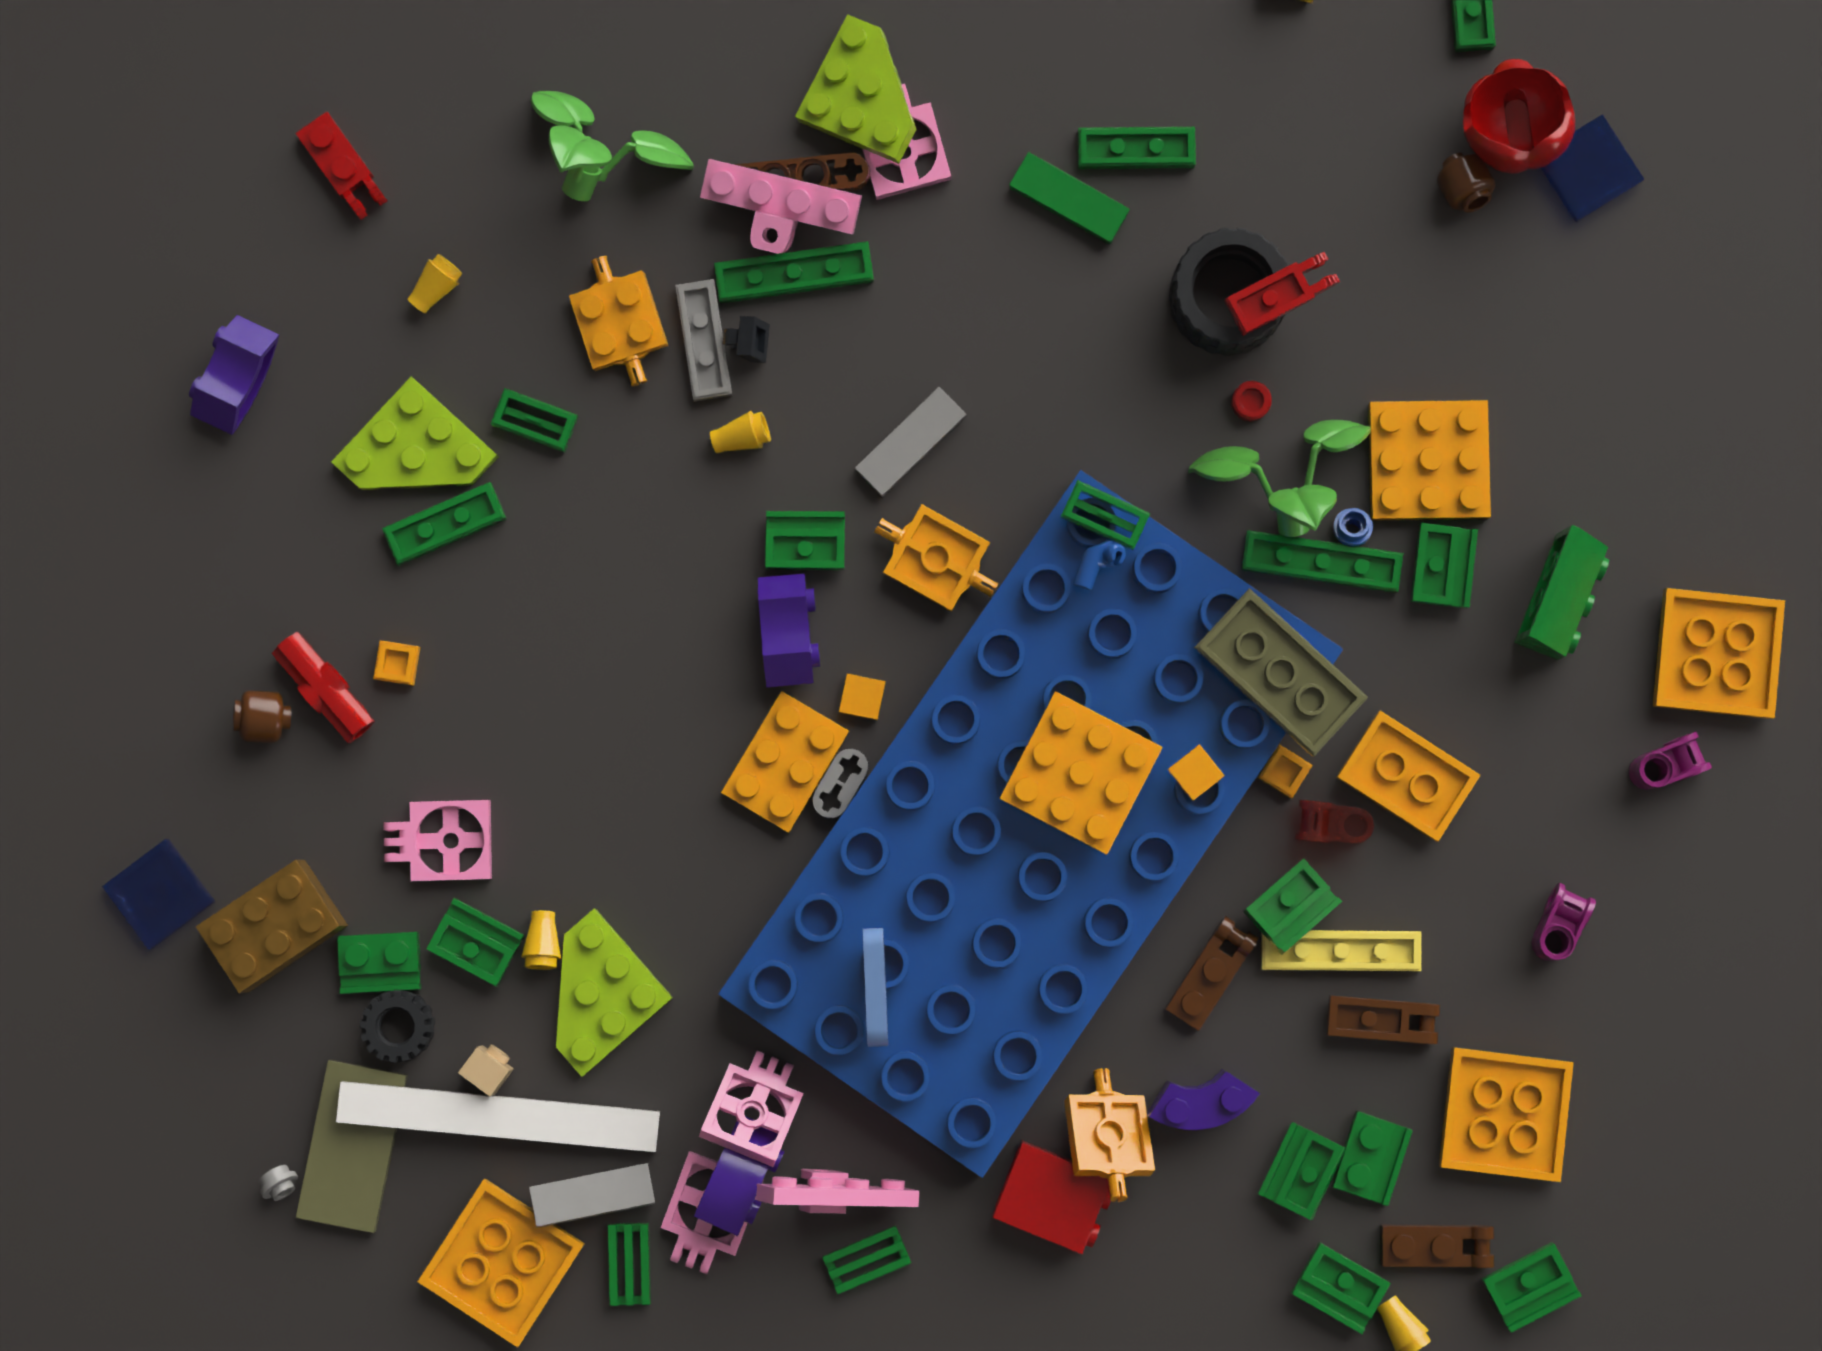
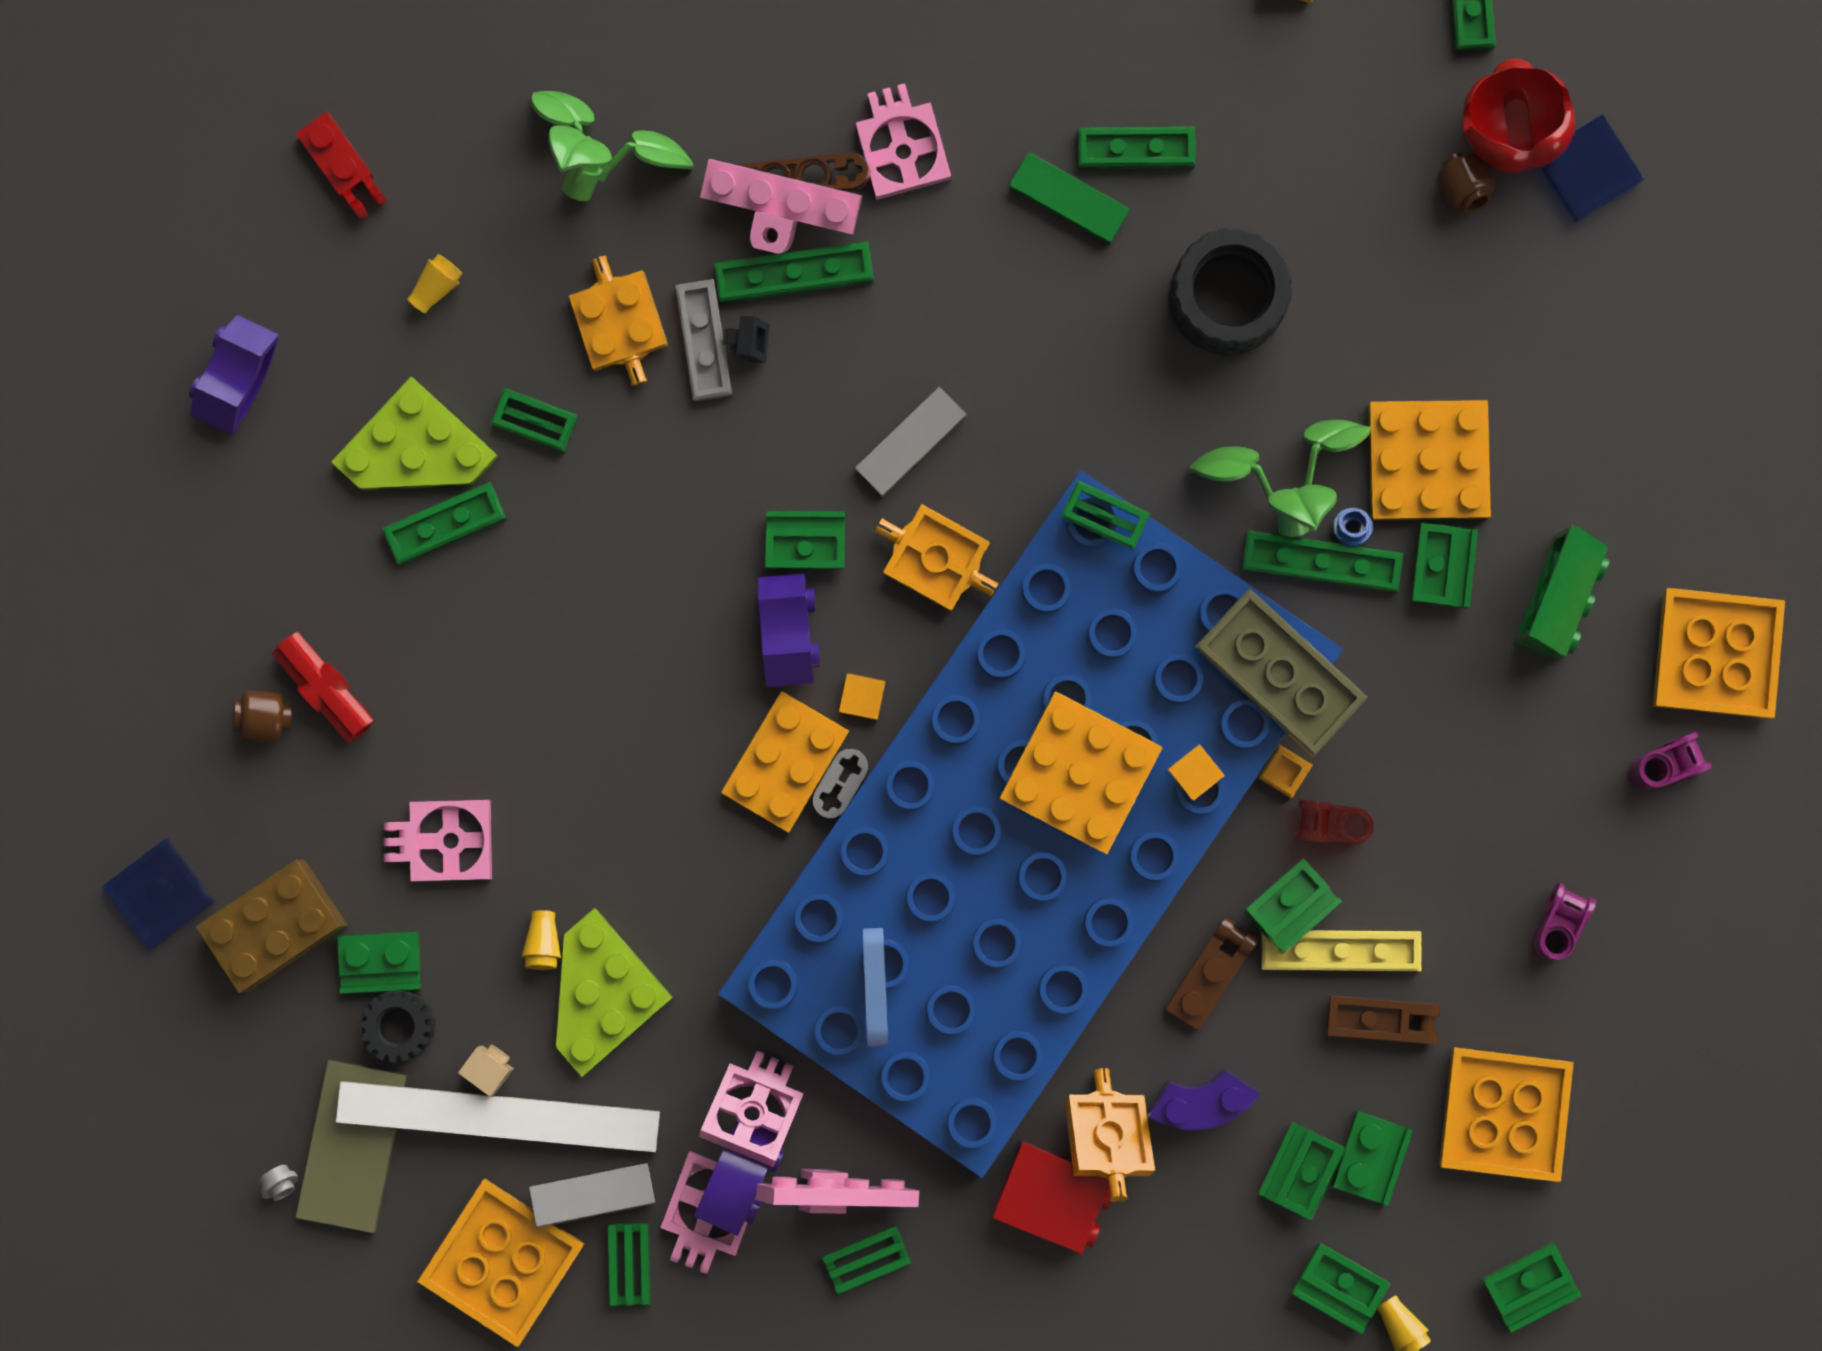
light orange tile [373,640,421,686] -> none
green plate [426,898,525,986] -> none
yellow cone [710,411,771,454] -> none
lime plate [795,14,917,164] -> none
blue arm [1074,541,1126,591] -> none
red hinge [1224,252,1340,336] -> none
red tile [1231,381,1272,422] -> none
light orange plate [1336,710,1481,842] -> none
reddish brown plate [1380,1224,1494,1268] -> none

